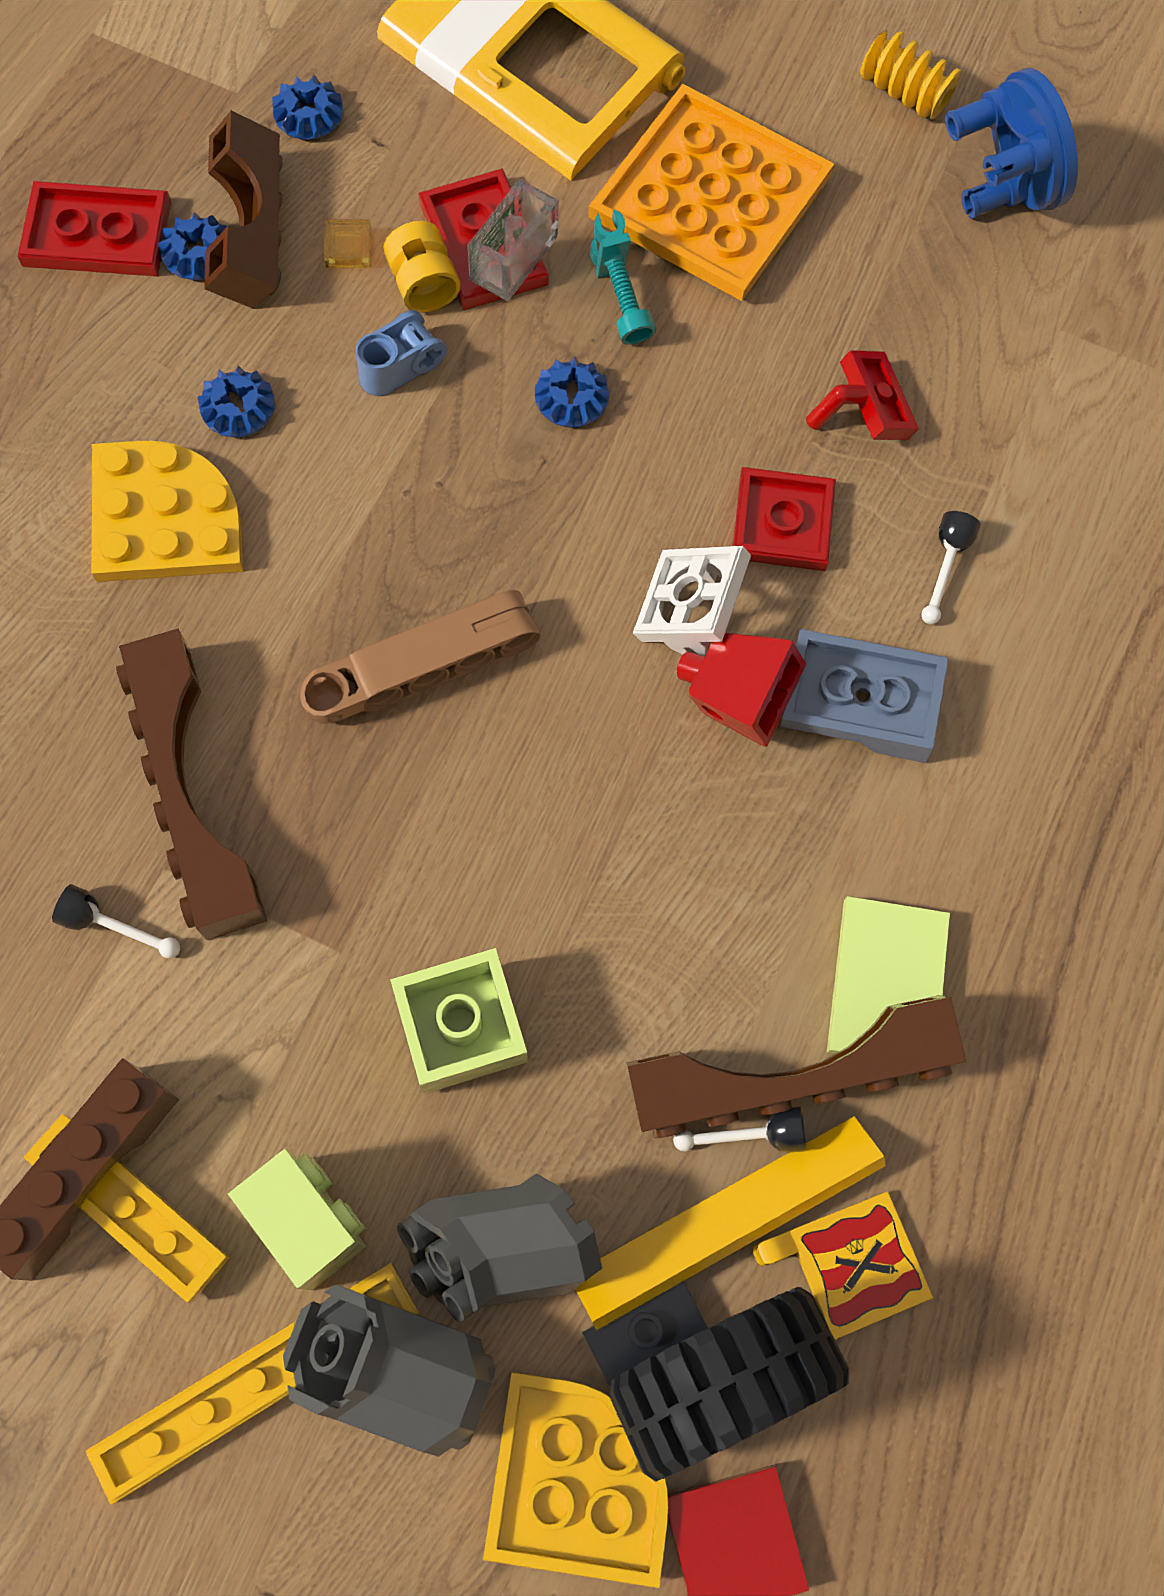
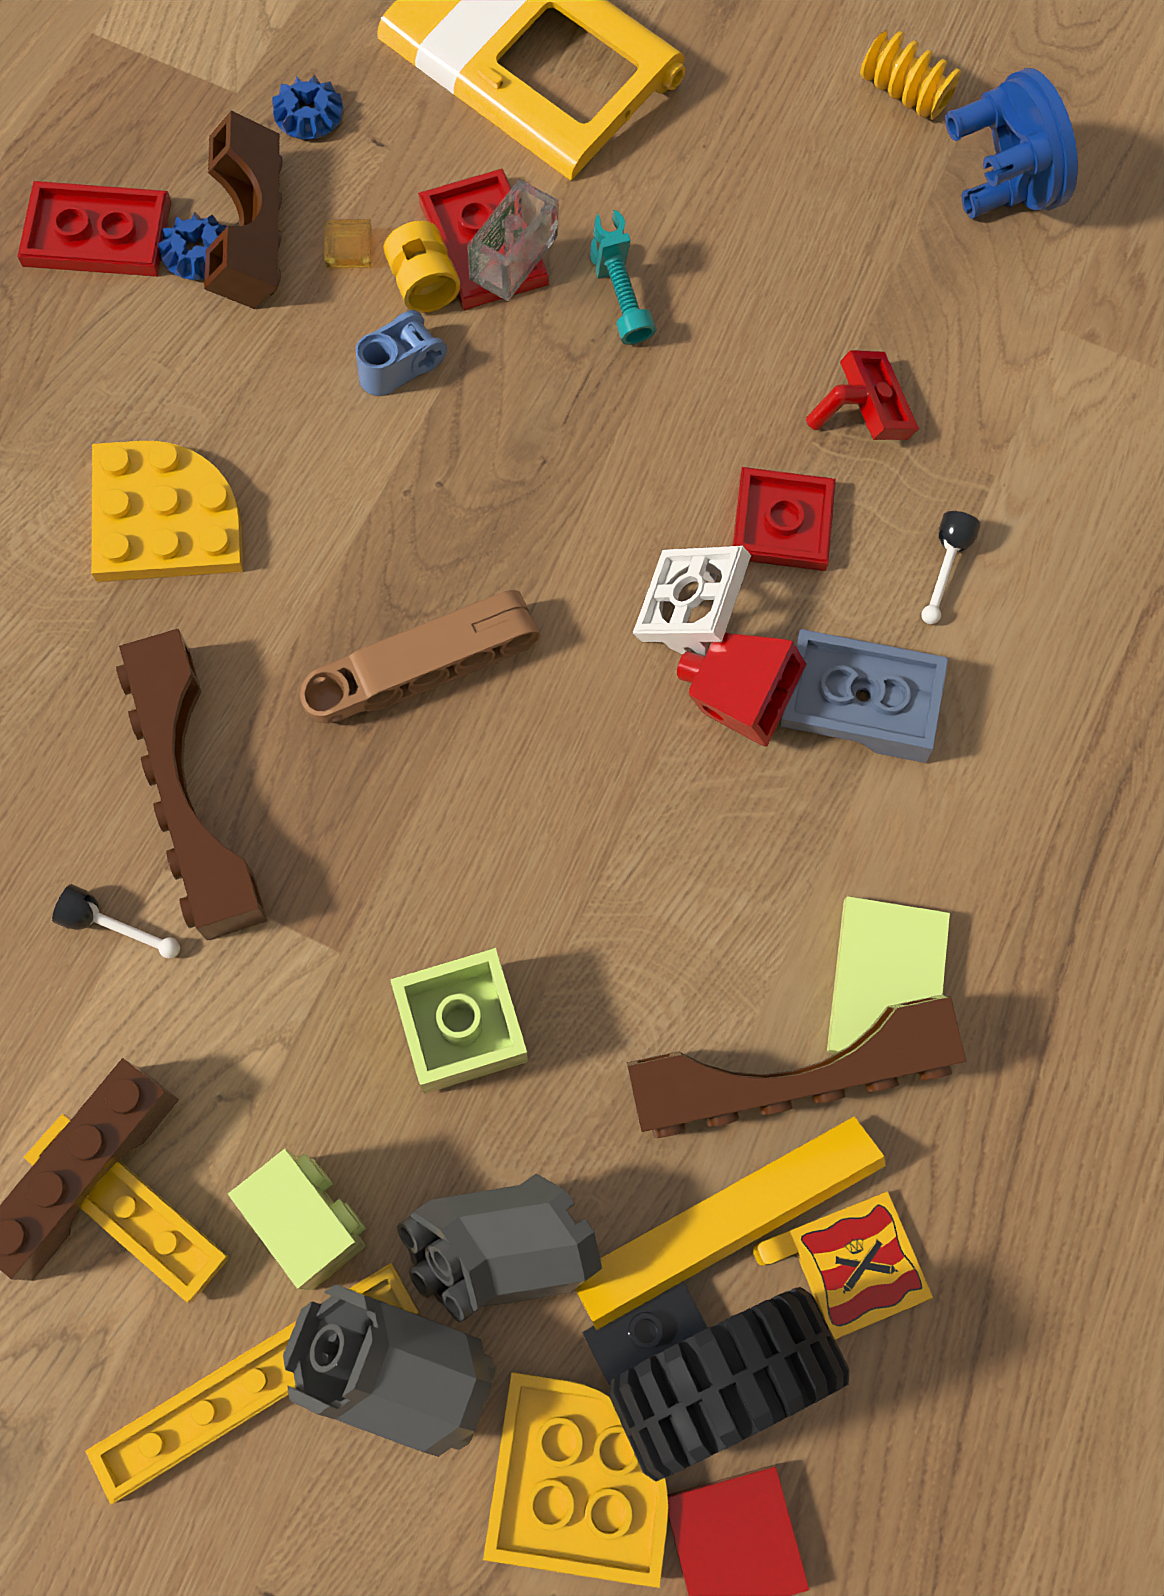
blue gear [197,365,275,437] -> none
blue gear [535,357,609,427] -> none
light orange plate [588,84,834,301] -> none
hinge [673,1107,806,1153] -> none

